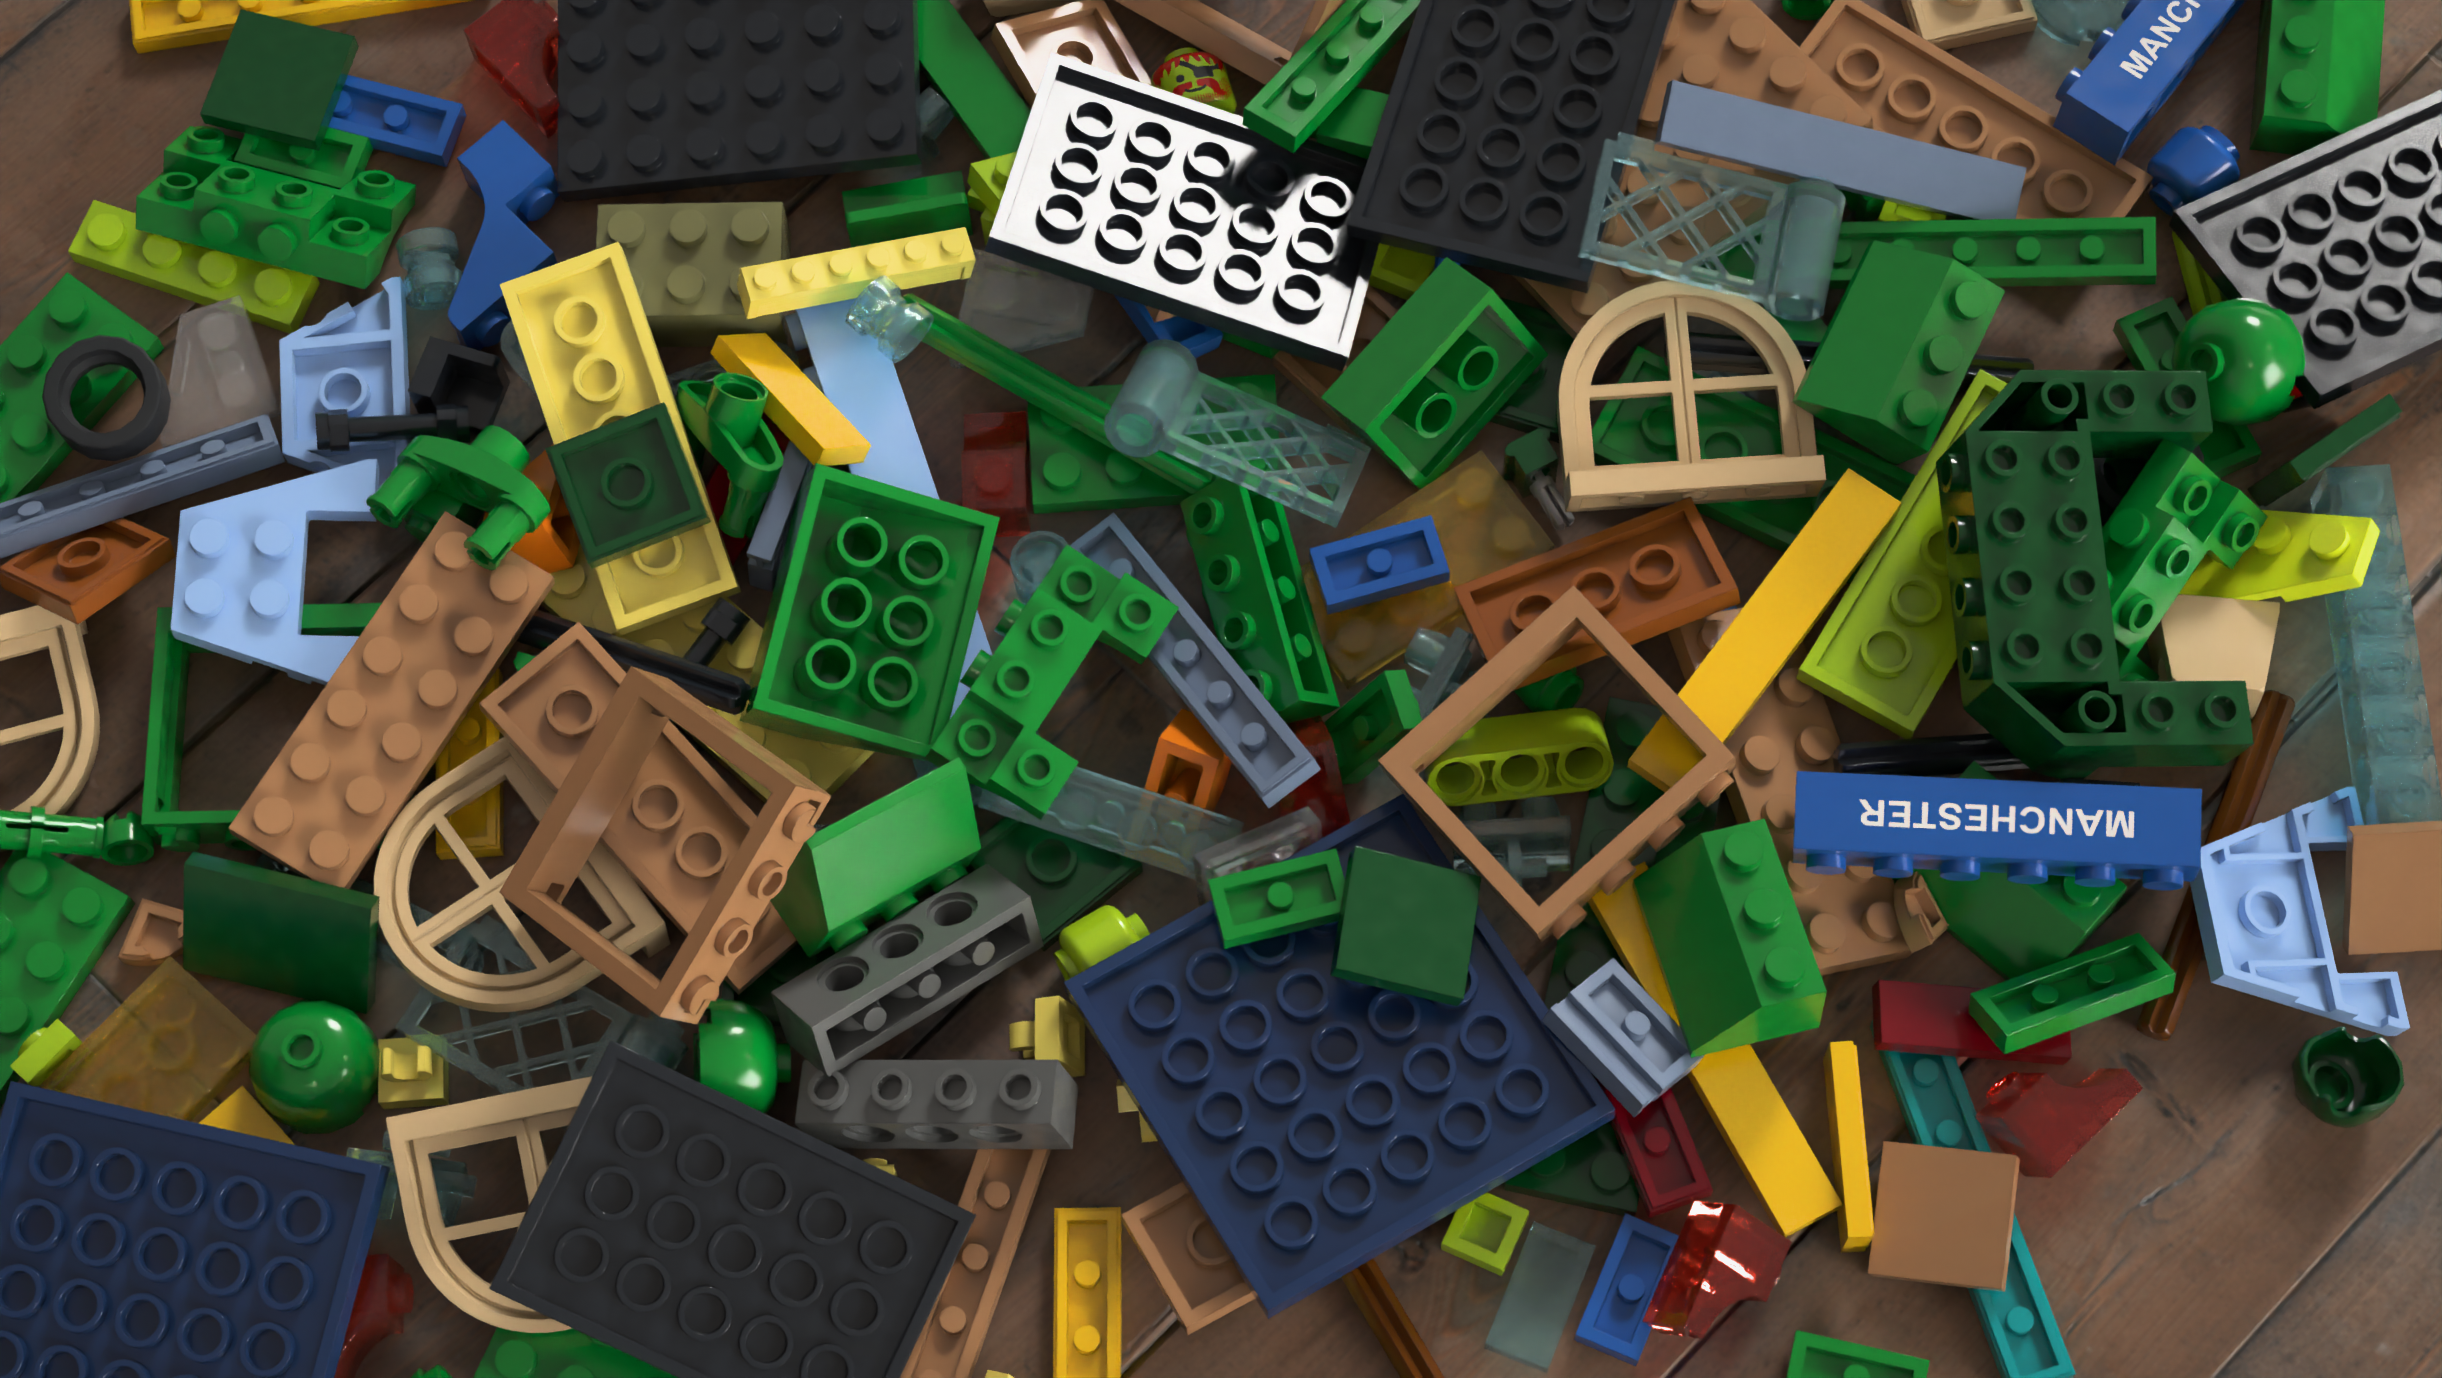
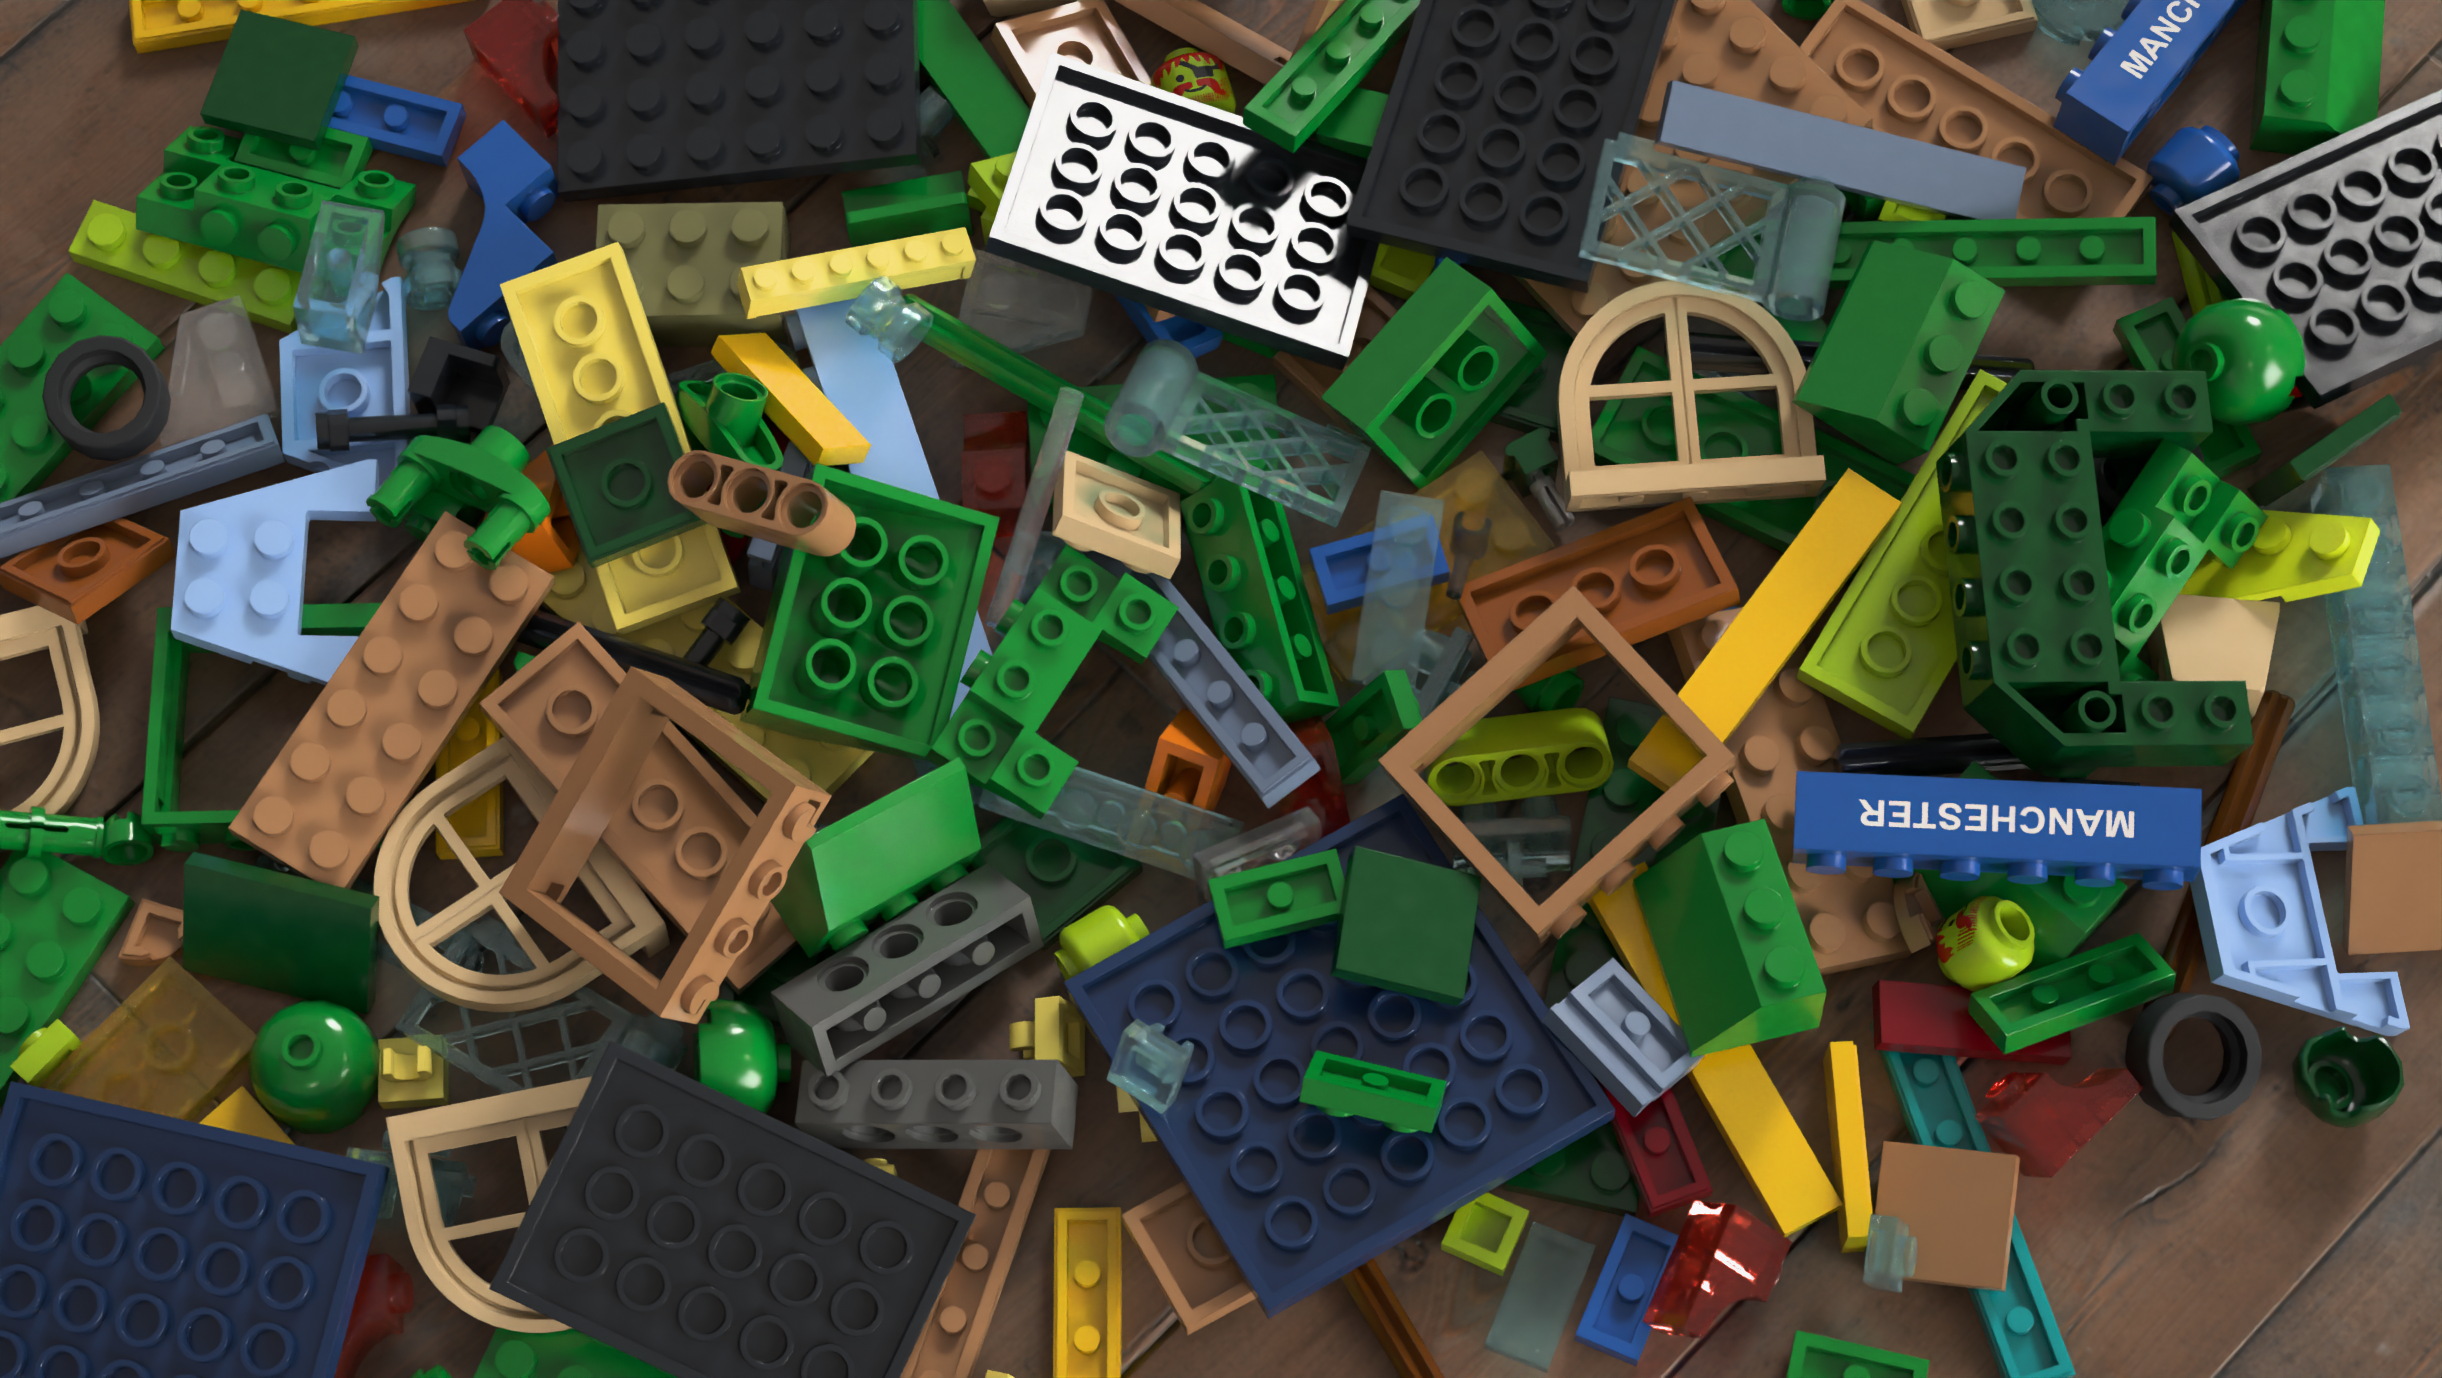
none -> clear light blue slope [293,200,385,354]
none -> medium nougat beam [667,450,856,557]
none -> clear bar [985,387,1084,629]
none -> tan plate [1052,450,1181,579]
none -> clear light blue tile [1107,1019,1194,1114]
none -> green plate [1299,1050,1447,1133]
none -> clear light blue plate [1350,490,1445,692]
none -> clear smoke hand [1446,511,1492,600]
none -> clear light blue plate [1863,1214,1917,1293]
none -> lime head [1935,895,2035,992]
none -> black tyre [2125,993,2262,1121]

